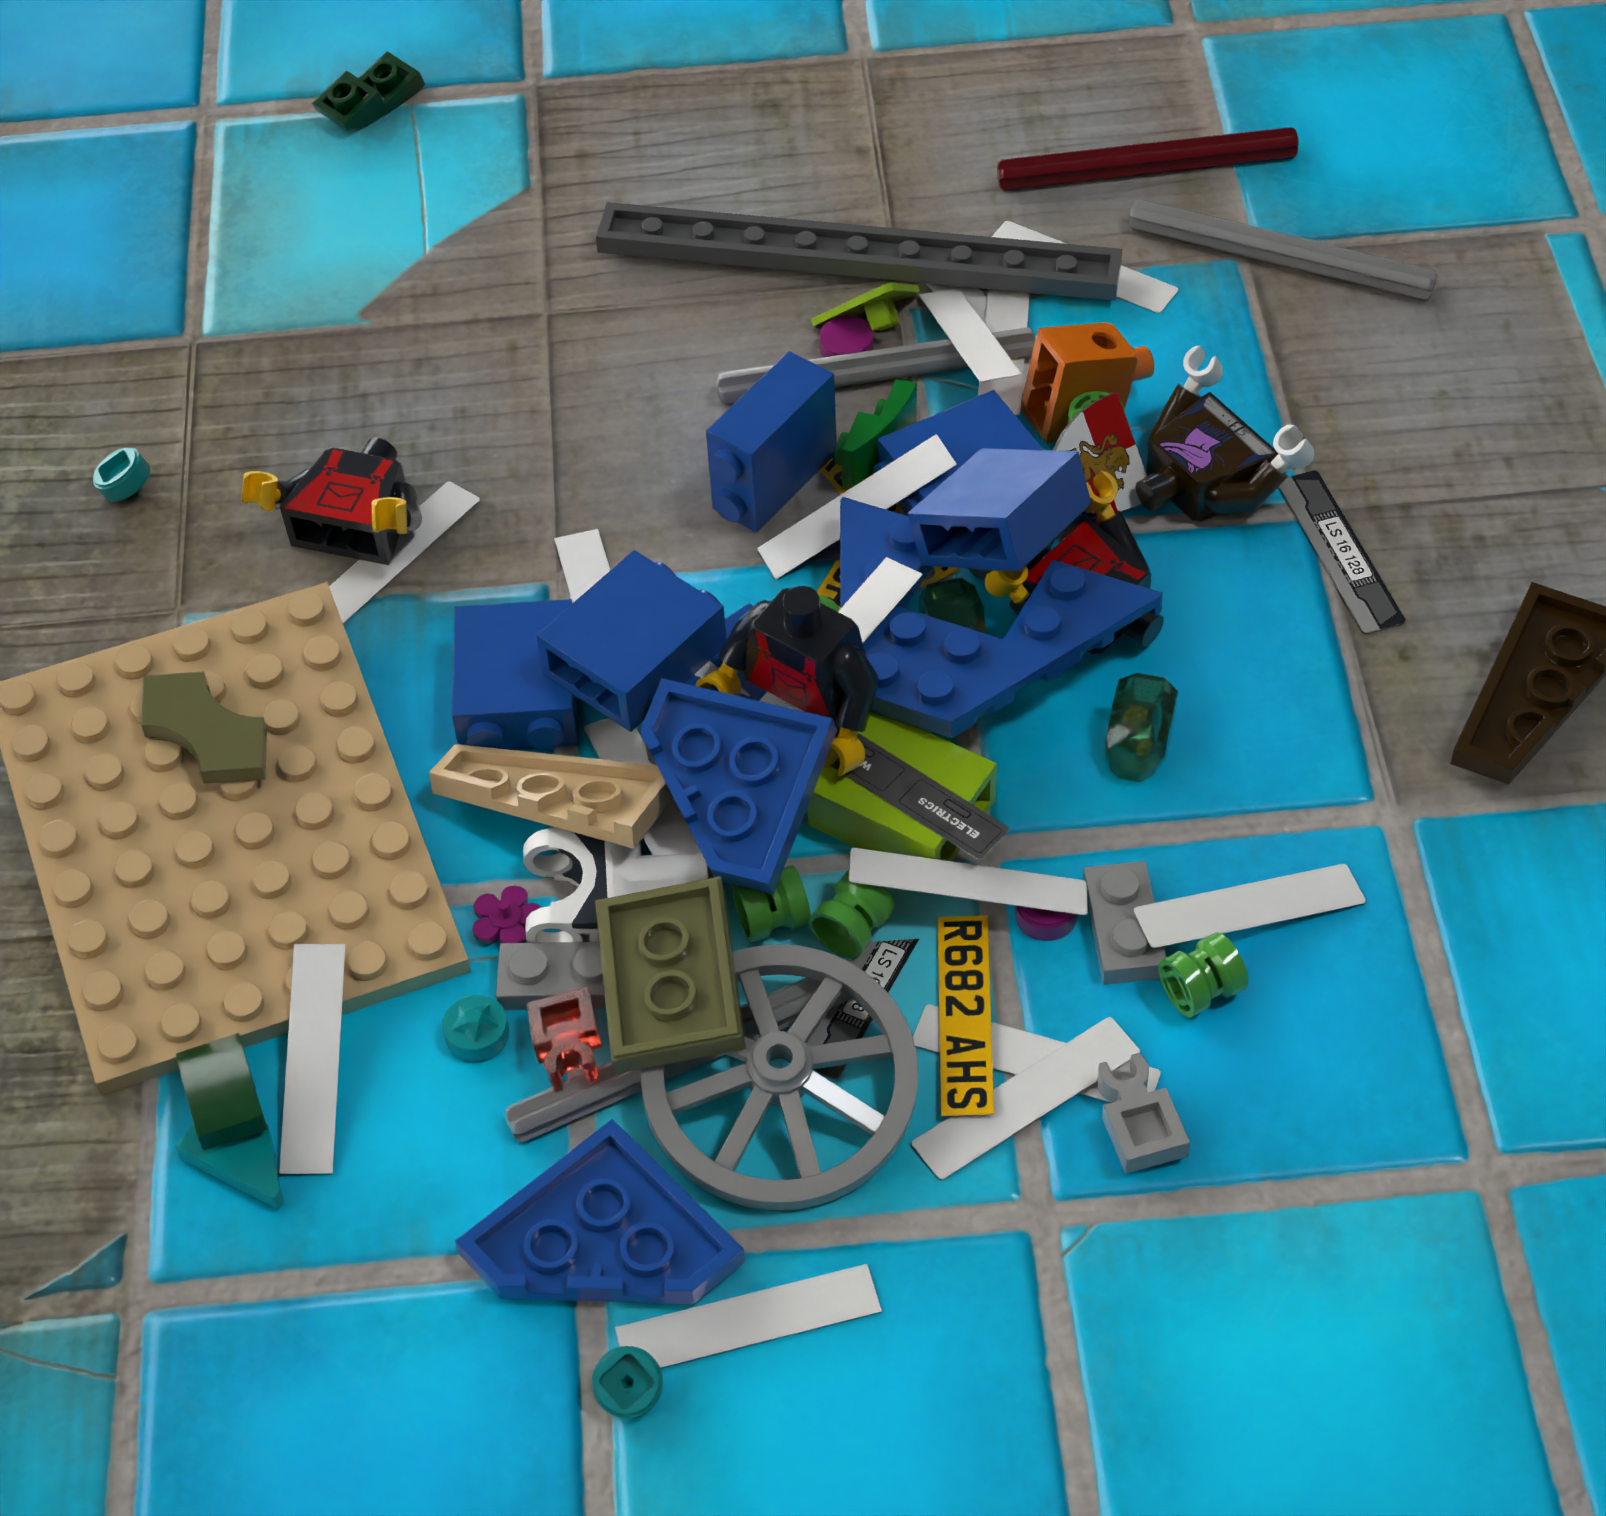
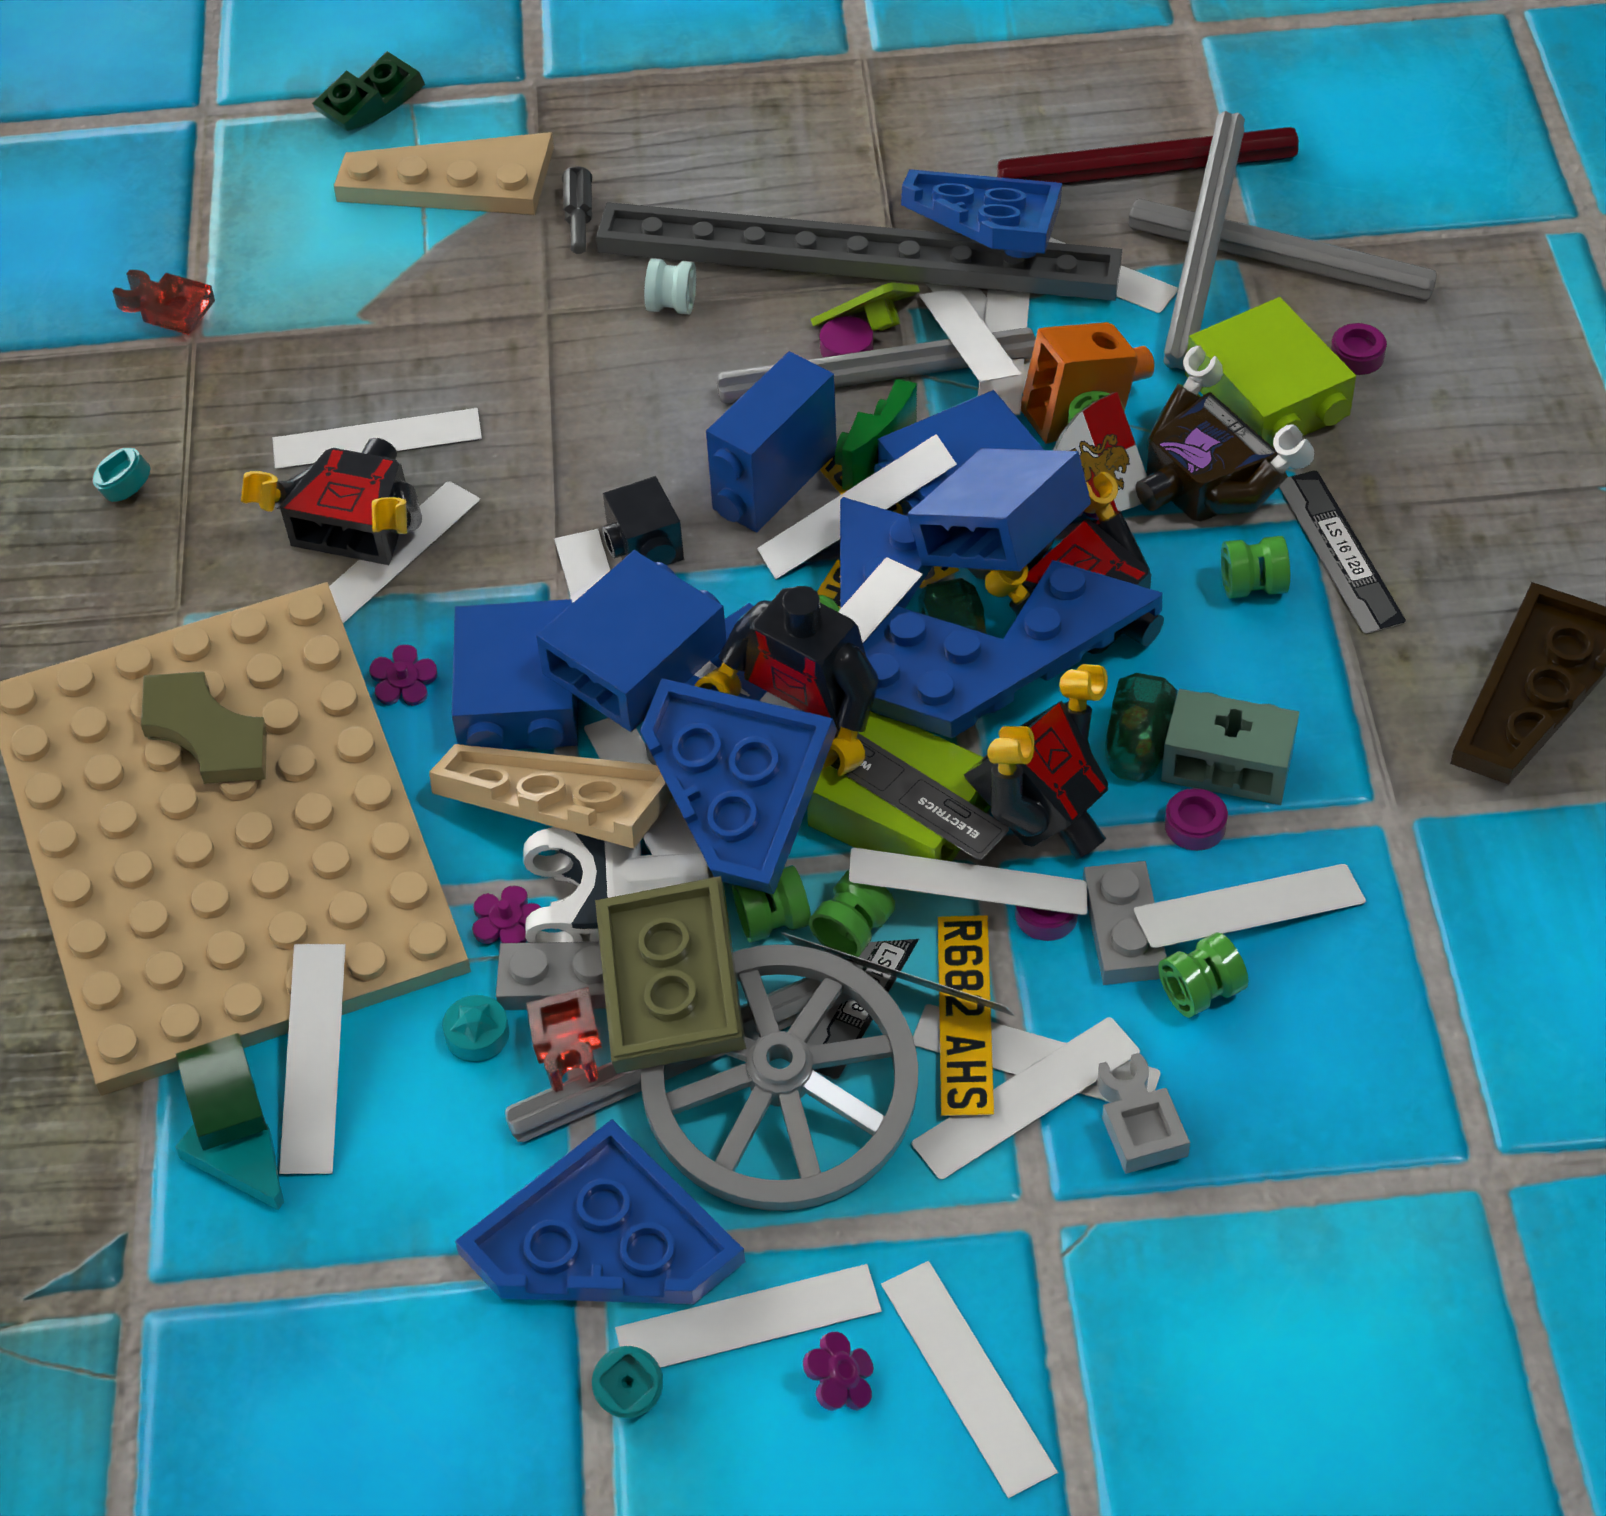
none -> clear red plate [112,270,215,335]
none -> white sticker [272,408,482,469]
none -> tan wing [334,132,554,215]
none -> magenta plant [369,645,438,706]
none -> dark grey axle [562,166,592,254]
none -> black brick [602,476,684,566]
none -> light aqua wheel [644,259,696,315]
none -> flat silver sticker [782,933,1014,1016]
none -> magenta plant [803,1332,874,1411]
none -> white sticker [881,1261,1058,1498]
none -> blue plate [901,169,1062,258]
none -> torso [964,664,1108,859]
none -> sand green brick [1161,689,1300,805]
none -> light grey axle [1164,111,1245,370]
none -> magenta tile [1164,788,1228,851]
none -> lime brick [1185,297,1356,449]
none -> bright green wheel [1221,536,1290,599]
none -> magenta tile [1331,323,1387,375]

